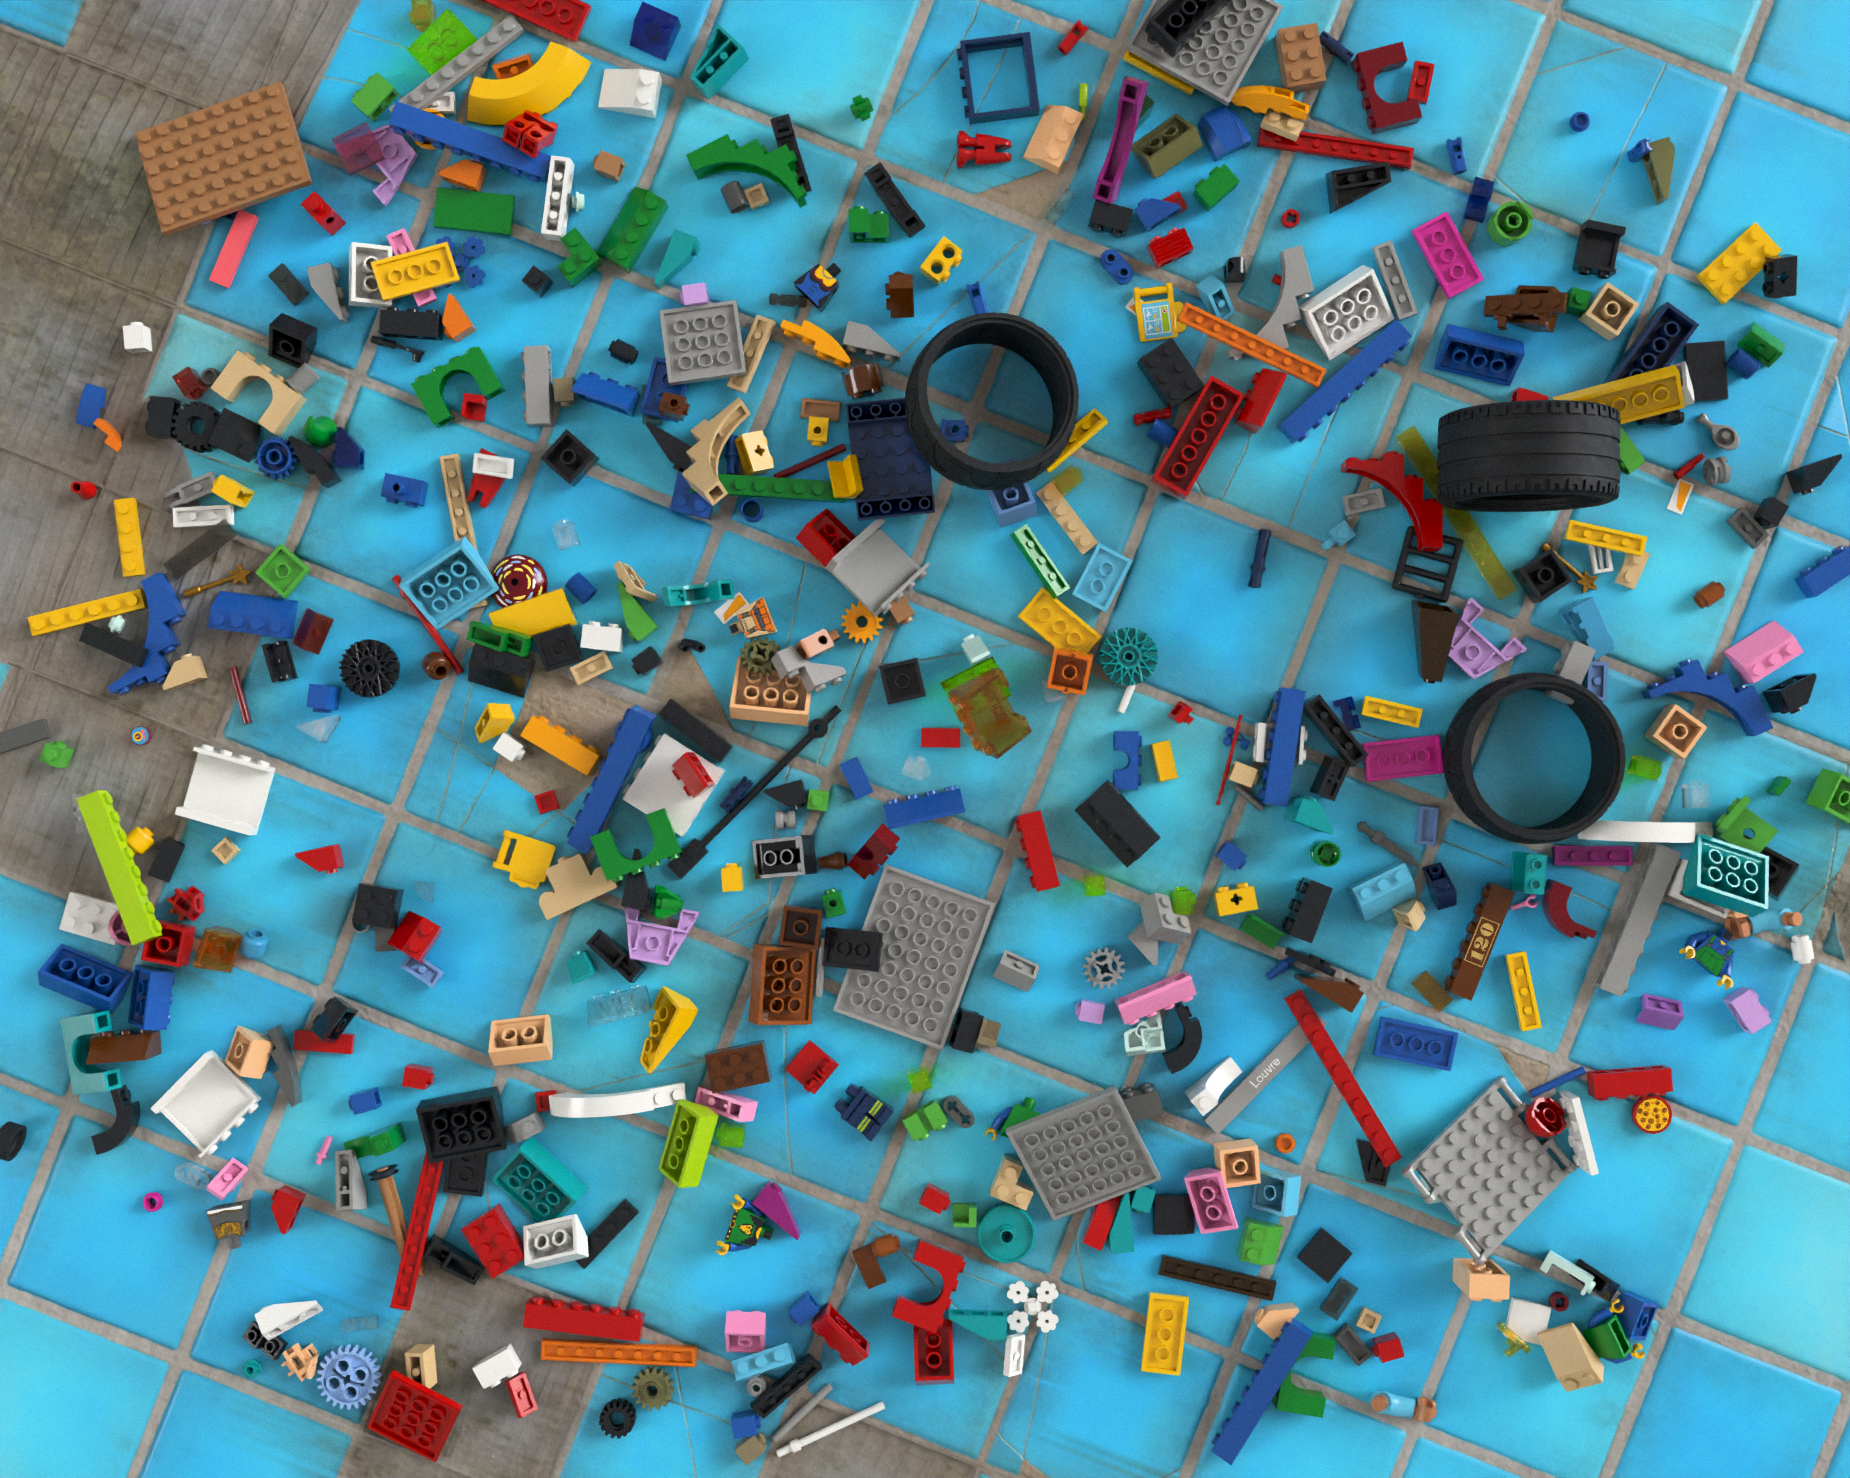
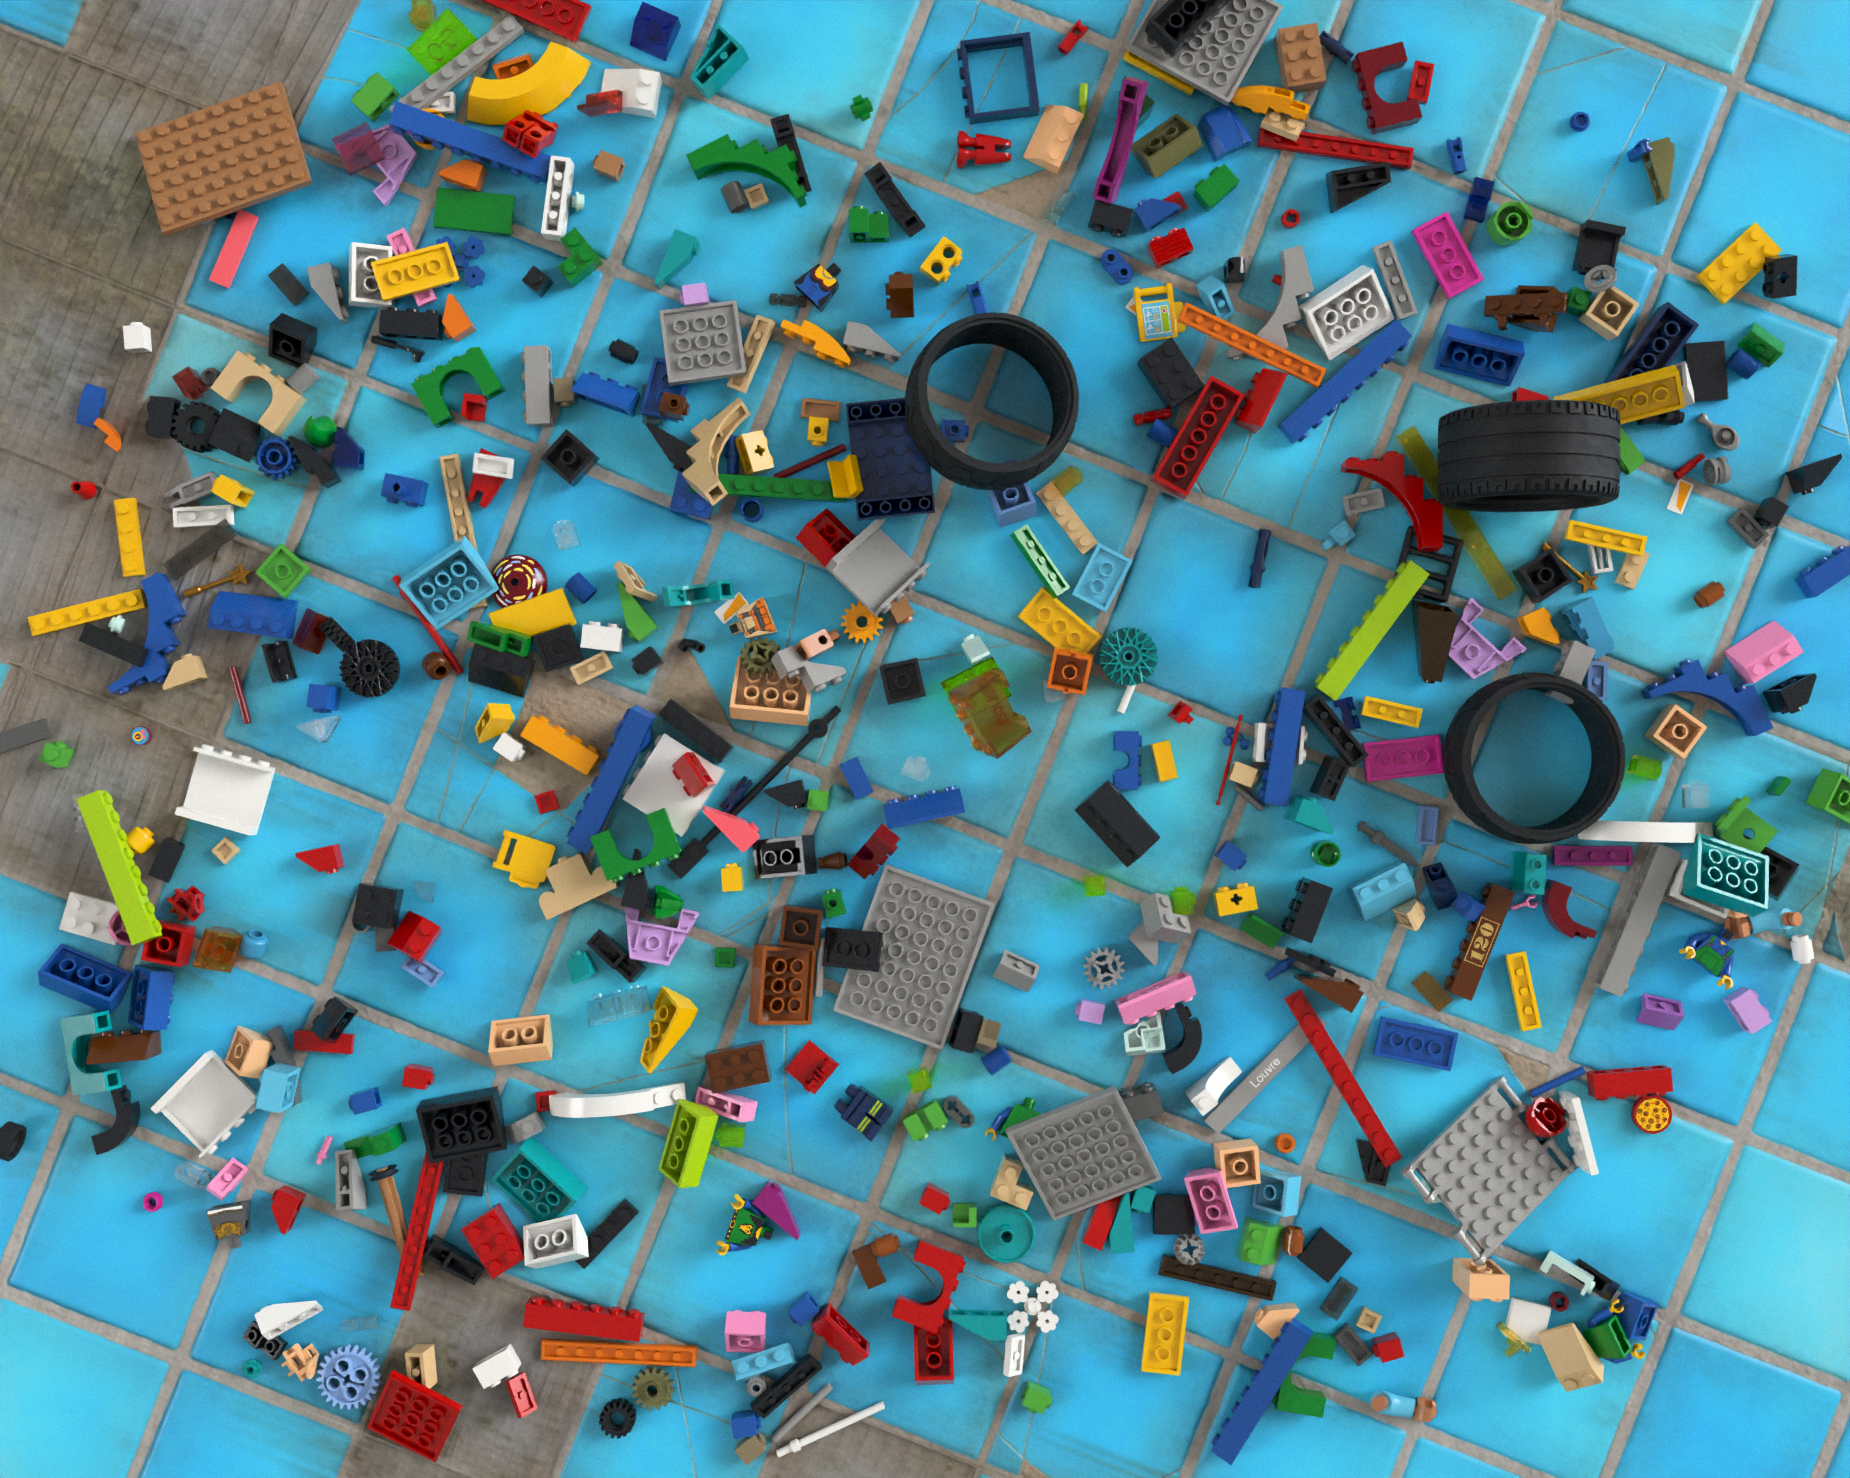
red torso [301,191,346,236] -> none
green slope [596,187,669,274] -> none
light grey wheel [775,810,796,830] -> none
reddish brown brick [841,363,885,399] -> none
red tile [921,728,960,748] -> none
red brick [1015,810,1060,892] -> none
yellow plate [1046,408,1108,473] -> none
none -> medium azure brick [255,1063,301,1113]
none -> black tyre [319,616,355,652]
none -> clear red panel [577,89,622,117]
none -> coral slope [702,805,760,853]
none -> green tile [715,947,736,968]
none -> blue piece [981,1044,1012,1076]
none -> bright green brick [1021,1380,1052,1414]
none -> light grey gear [1174,1234,1205,1265]
none -> dark orange brick [1283,1226,1304,1256]
none -> lime brick [1314,560,1430,701]
none -> blue brick [1450,891,1486,922]
none -> light orange slope [1517,607,1560,645]
none -> light grey gear [1584,265,1617,294]

